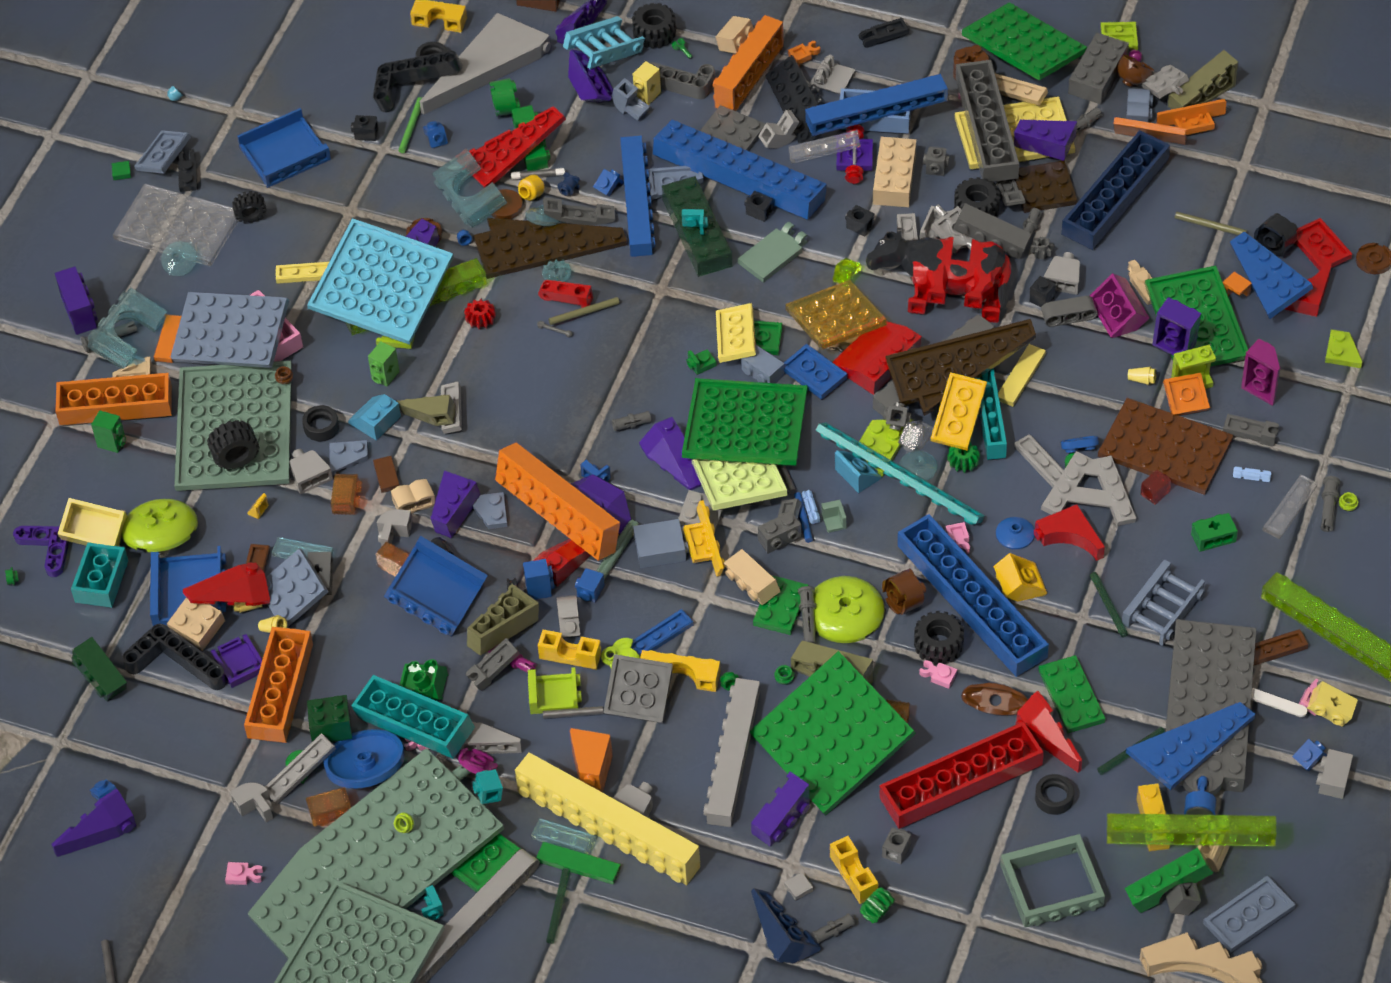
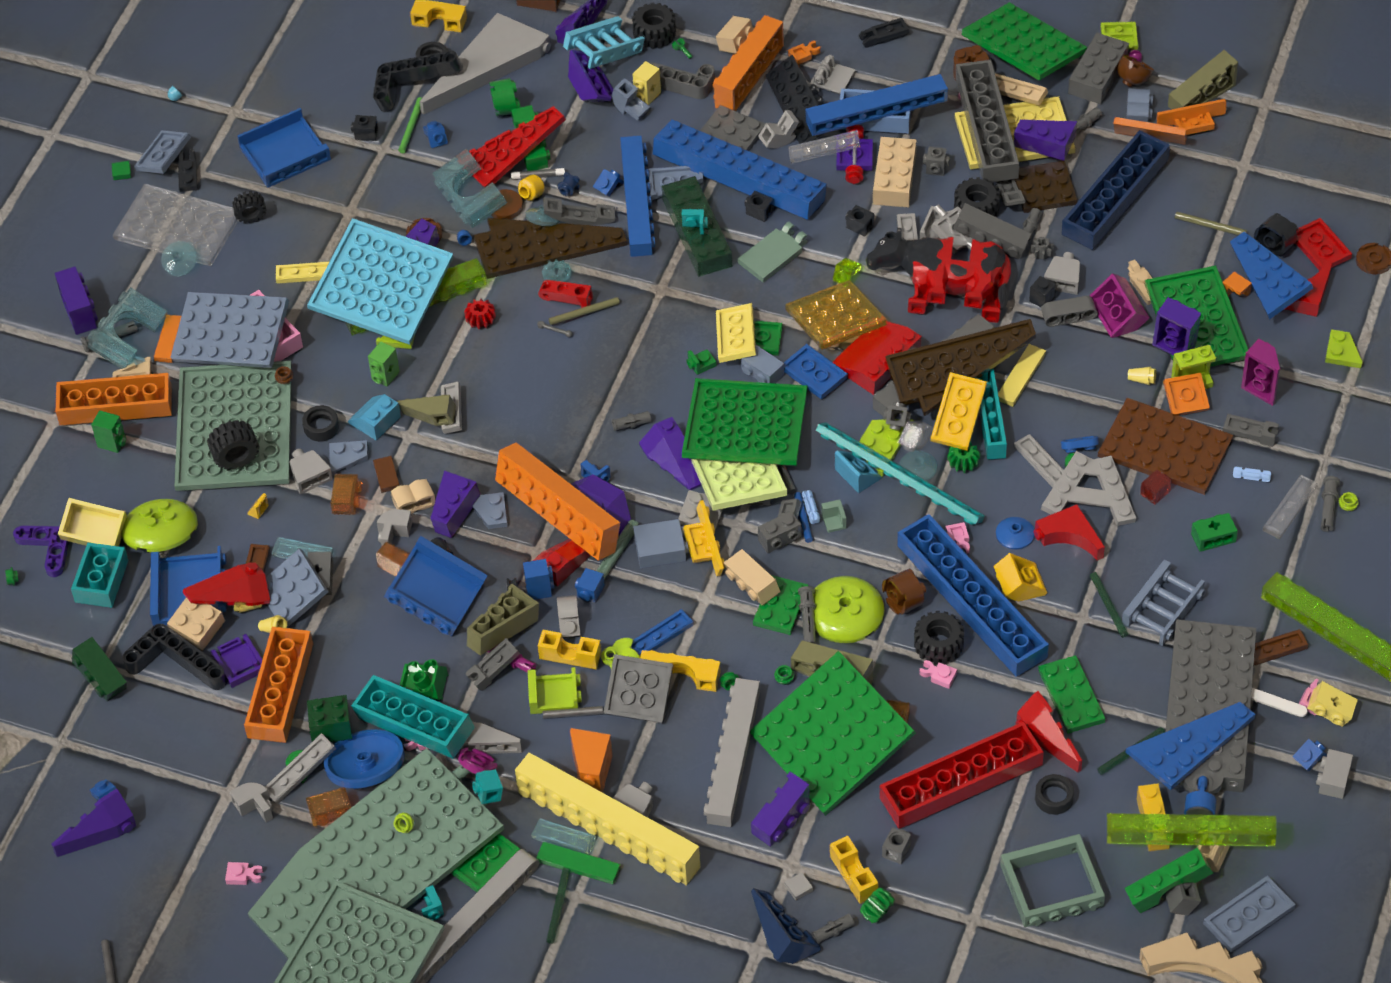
reddish brown piece [961,683,1028,715] -> none
light grey plate [1142,65,1189,99] -> none

